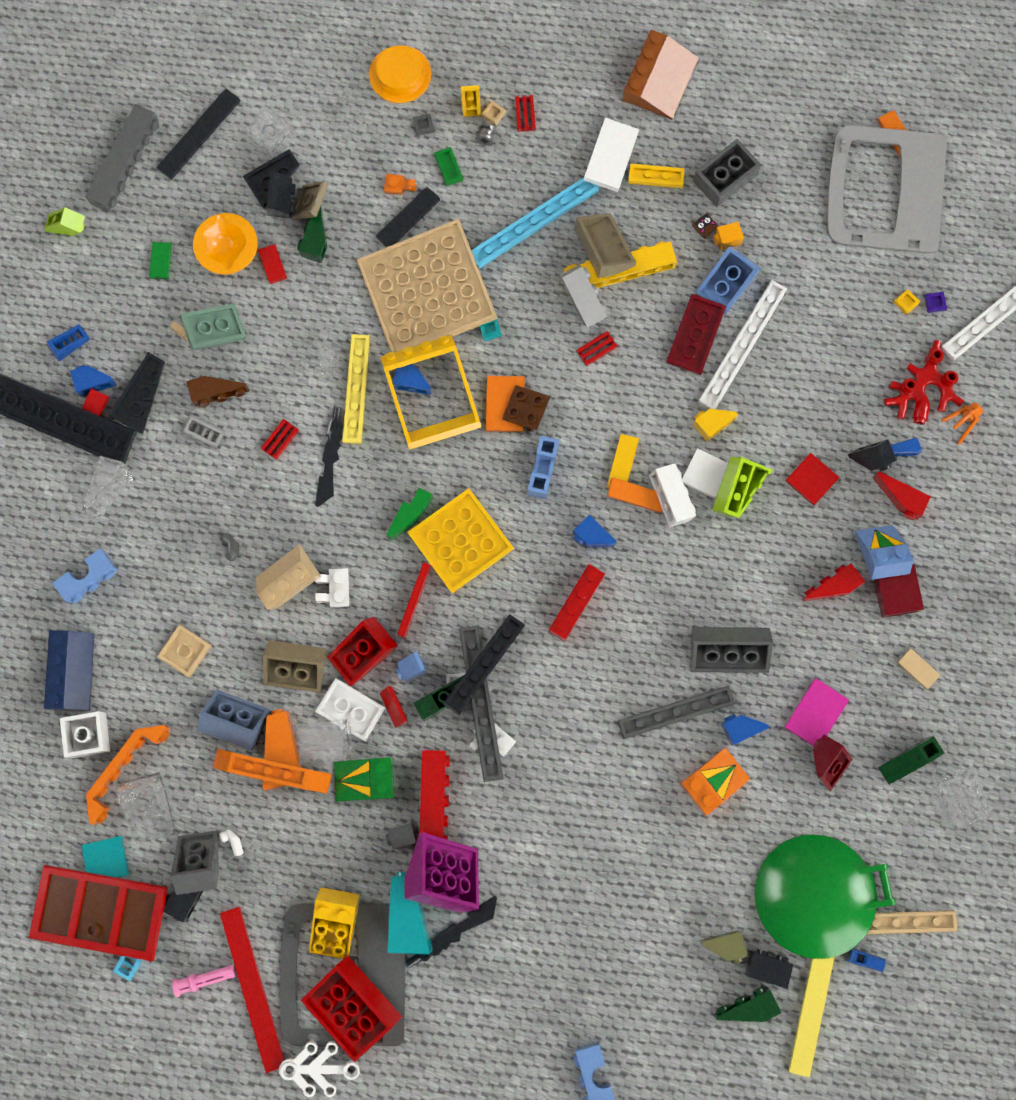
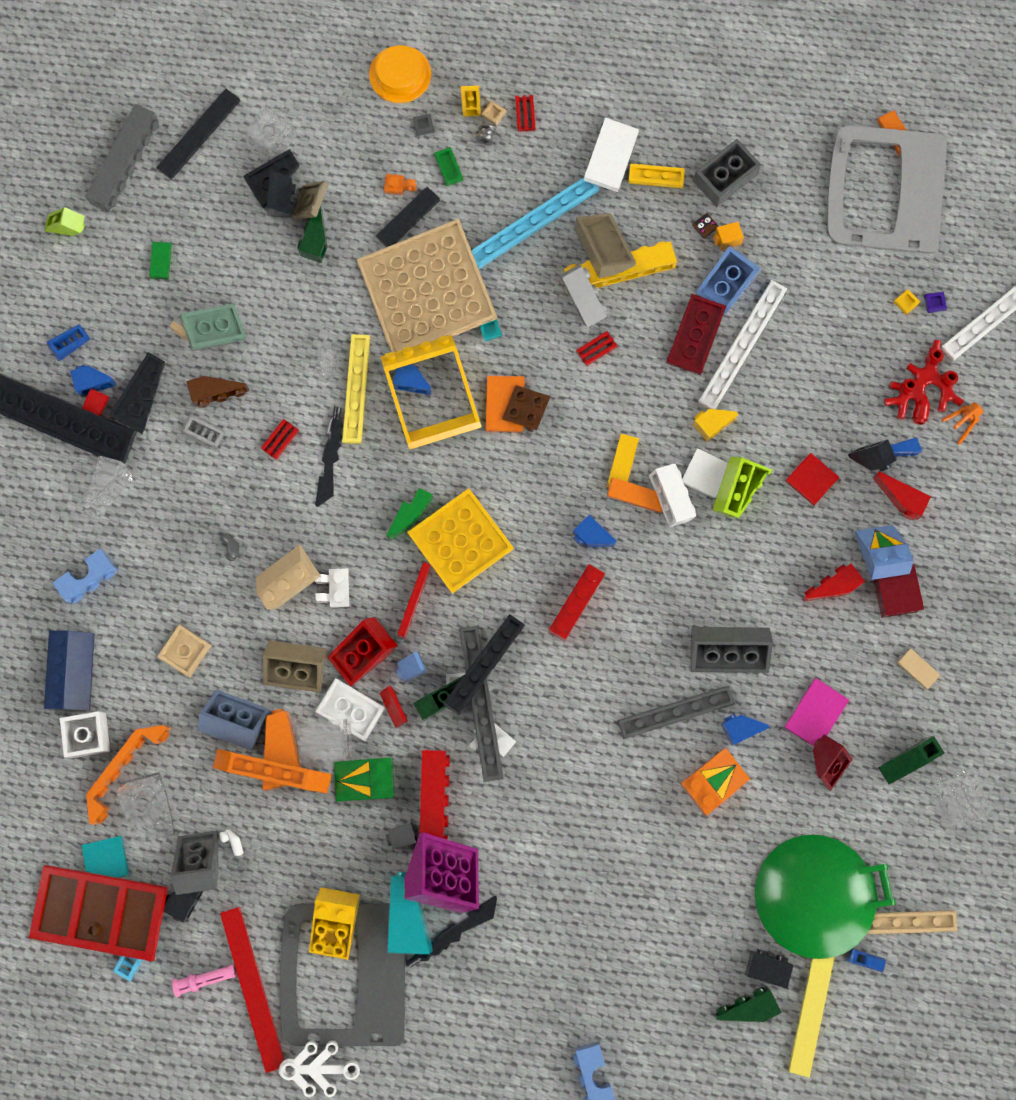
light orange piece [193,213,258,275] -> none
red tile [258,244,287,284] -> none
red slope [300,955,402,1062] -> none
medium blue arch [528,436,559,499] -> none
slope [622,29,699,119] -> none
olive slope [700,930,748,964] -> none

